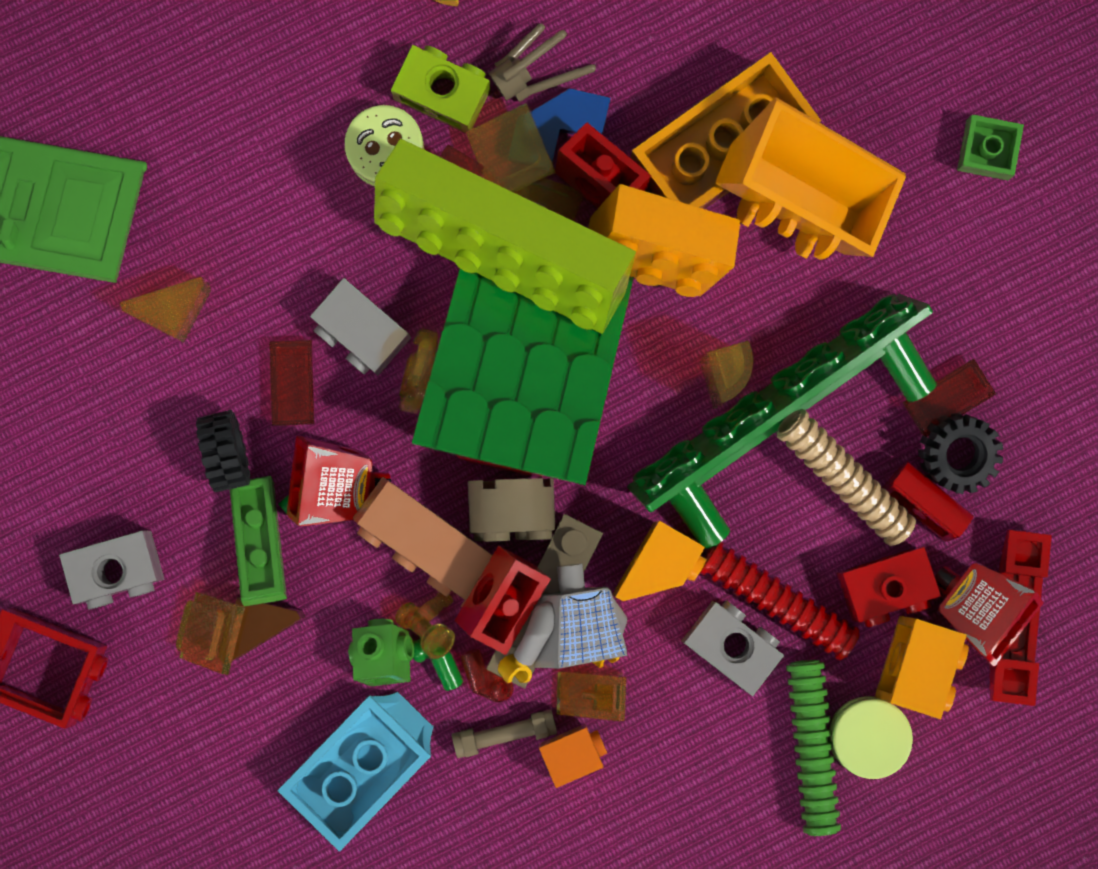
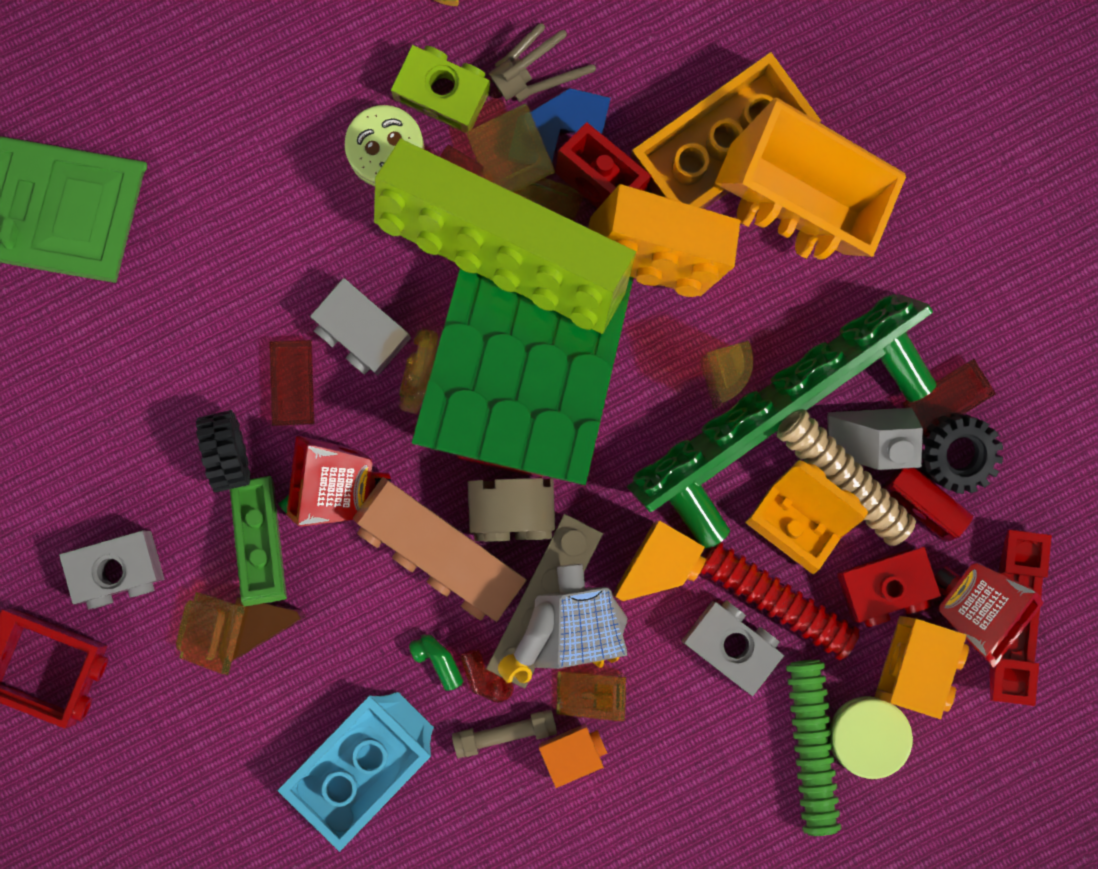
clear yellow slope [120,277,211,343] -> none
bright green brick [348,619,414,686] -> none
clear yellow piece [395,592,455,659] -> none
red brick [454,546,551,655] -> none
bright green piece [957,114,1024,181] -> none
none -> light orange bracket [745,460,868,574]
none -> light grey slope [827,408,923,470]

